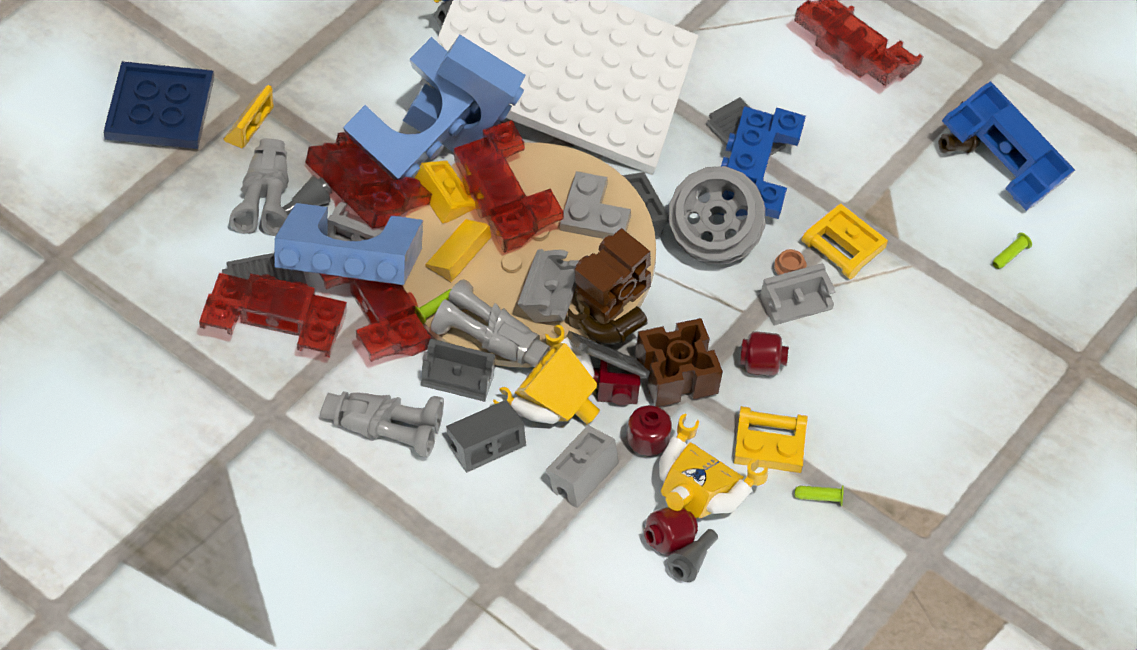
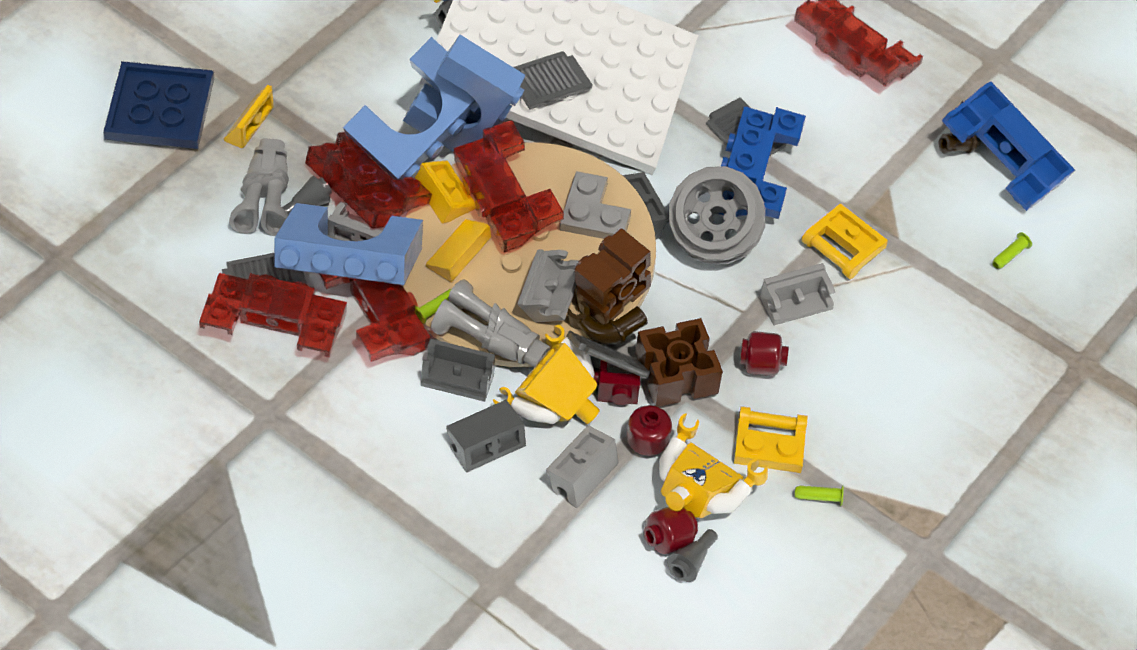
light grey piece [321,391,444,457] -> none
nougat plate [774,249,807,275] -> none
none -> dark grey window [514,51,593,110]

